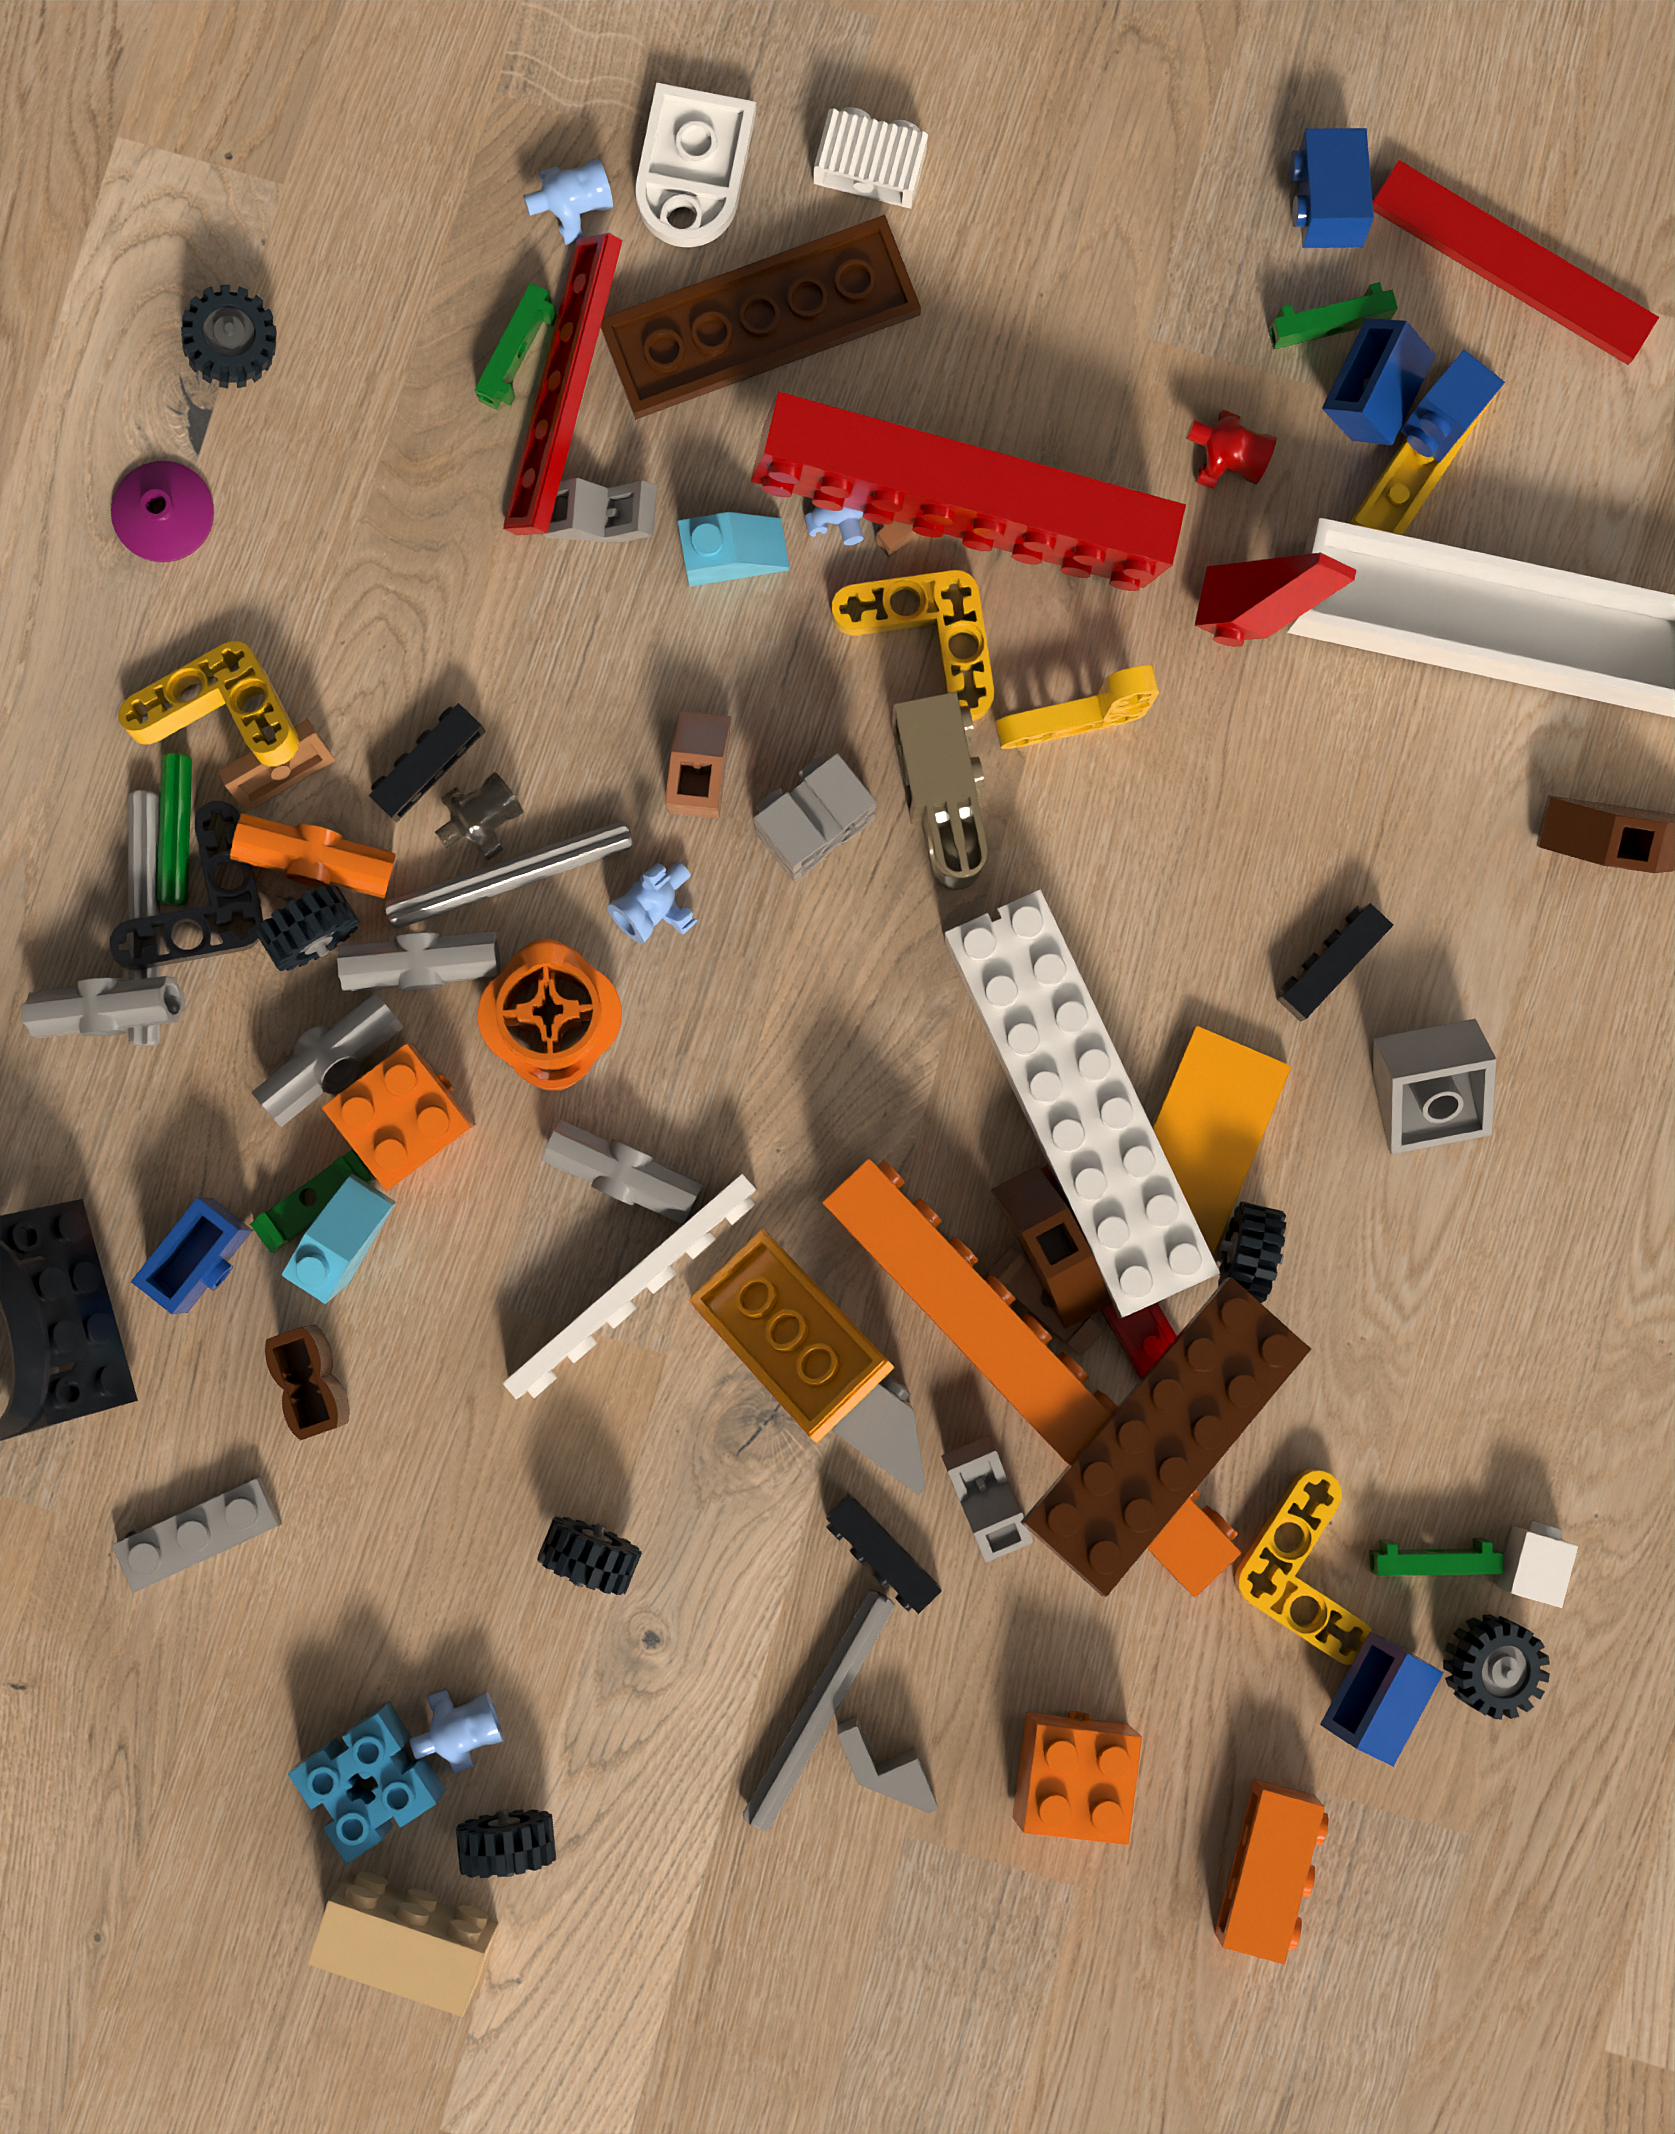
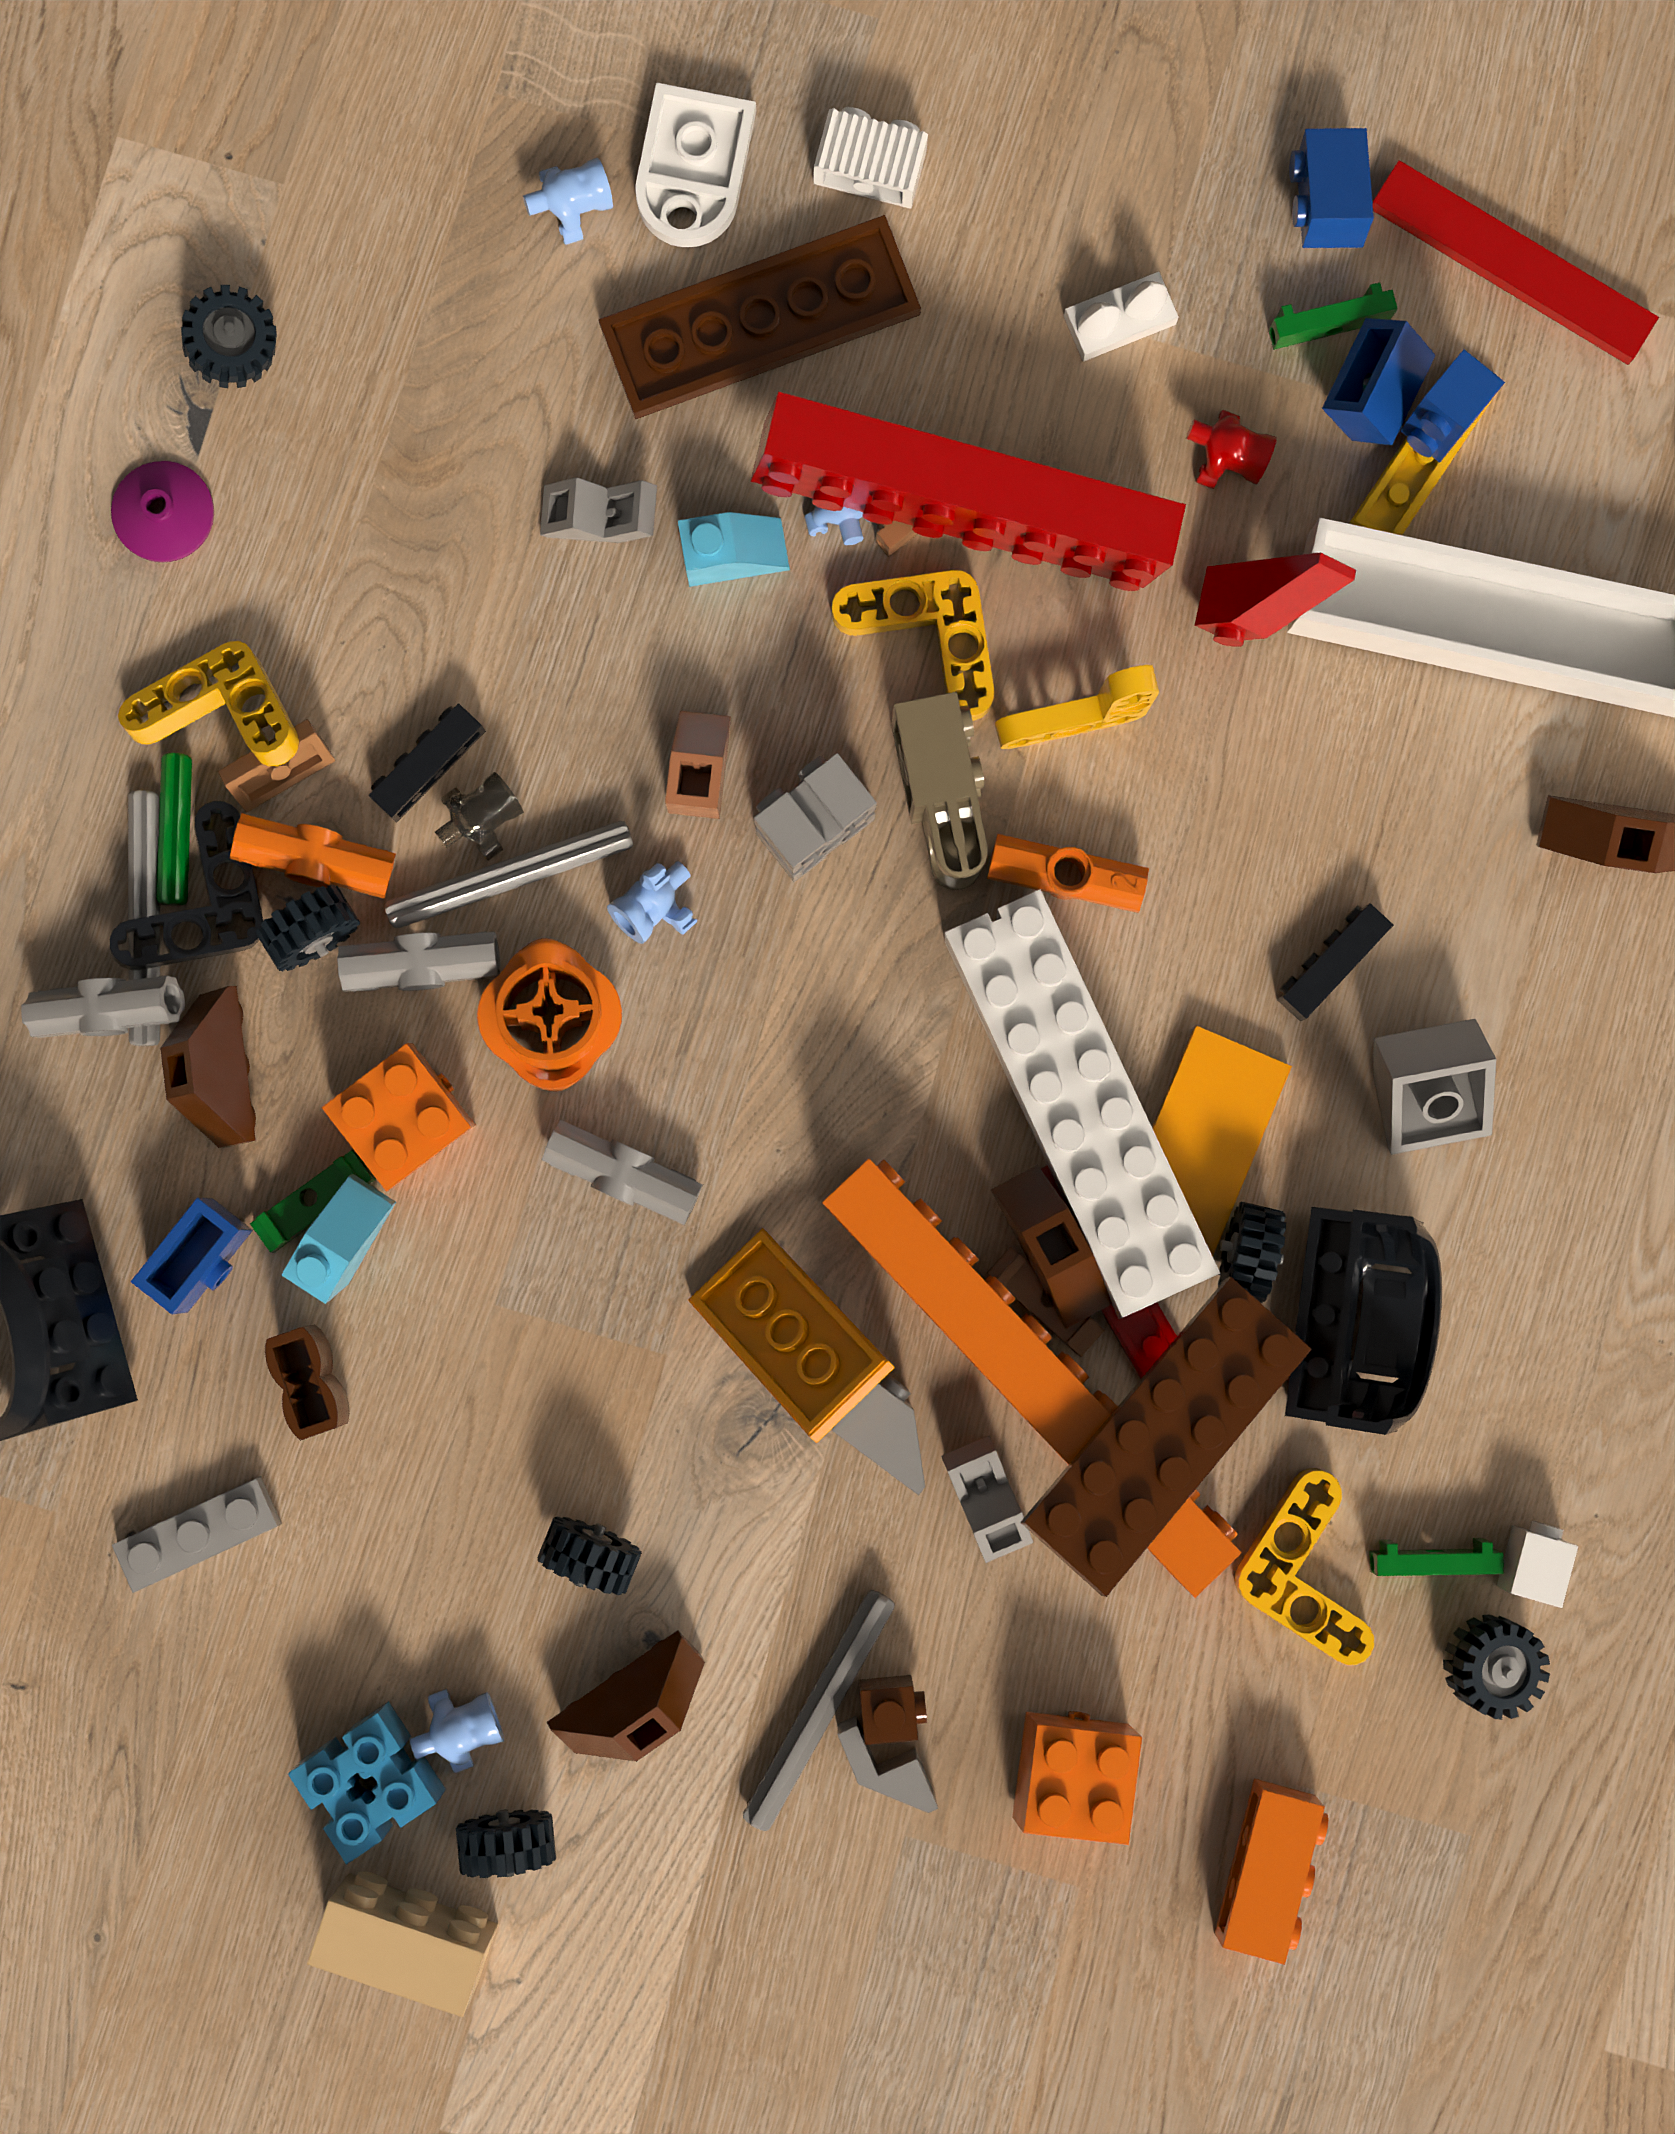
light grey piece [251,993,404,1127] -> none
green piece [475,282,557,410] -> none
white plate [502,1174,757,1399] -> none
red tile [503,233,623,535] -> none
black piece [826,1493,942,1614] -> none
blue brick [1320,1631,1444,1767] -> none
none -> reddish brown slope [160,986,256,1148]
none -> reddish brown slope [547,1630,705,1762]
none -> reddish brown brick [859,1675,927,1745]
none -> orange piece [987,834,1149,913]
none -> white tile [1064,272,1179,362]
none -> black piece [1285,1207,1442,1435]

